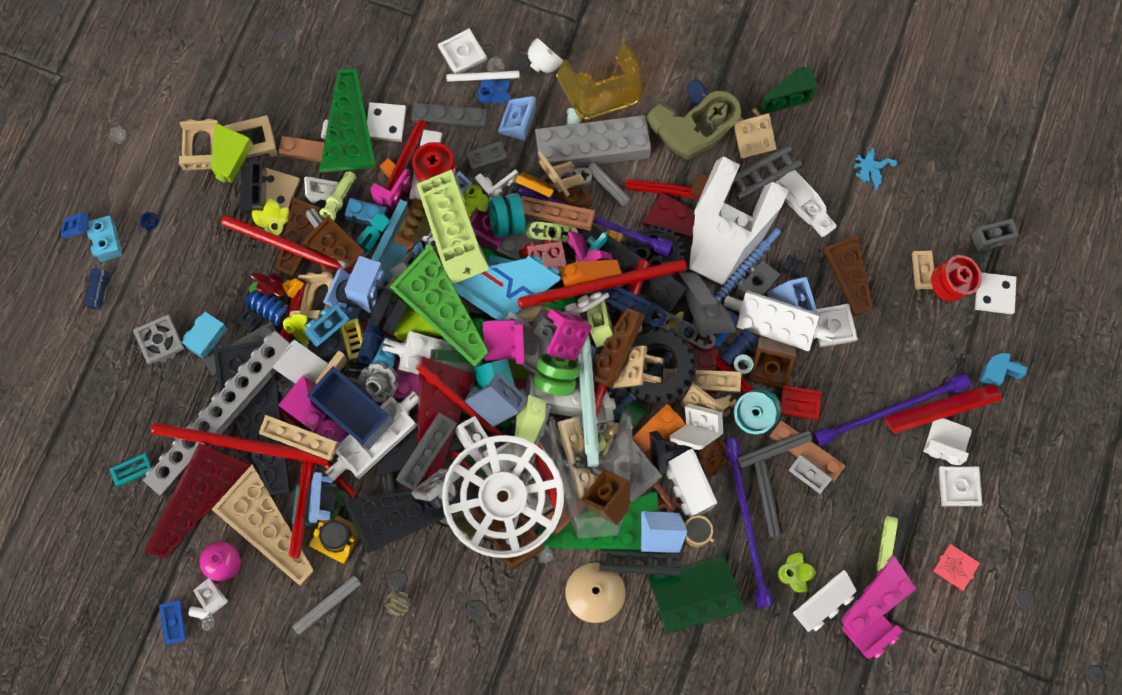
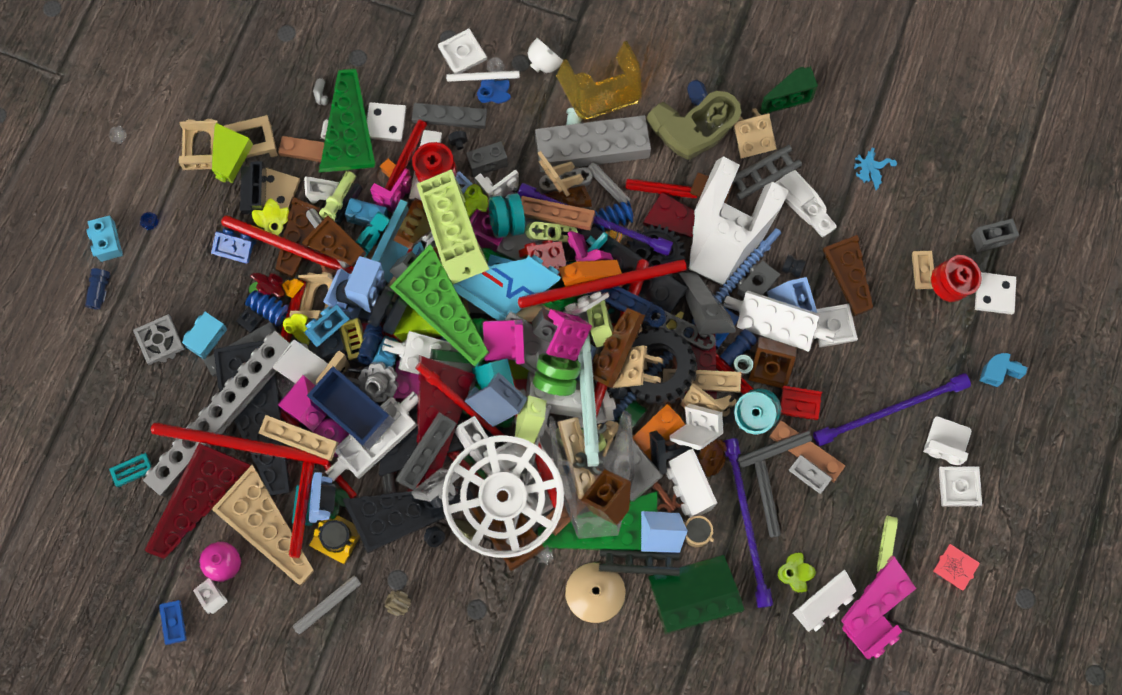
blue plate [61,212,89,239] -> none
arm [189,606,215,631] -> none
light blue slope [498,96,536,141] -> none
light orange tile [515,172,556,197] -> none
red tile [885,384,1002,434] -> none
none -> bracket [211,228,257,264]
none -> light grey arm [313,78,328,106]
none -> black tile [424,526,445,547]
none -> black tile [448,131,468,150]
none -> blue piece [594,200,633,232]

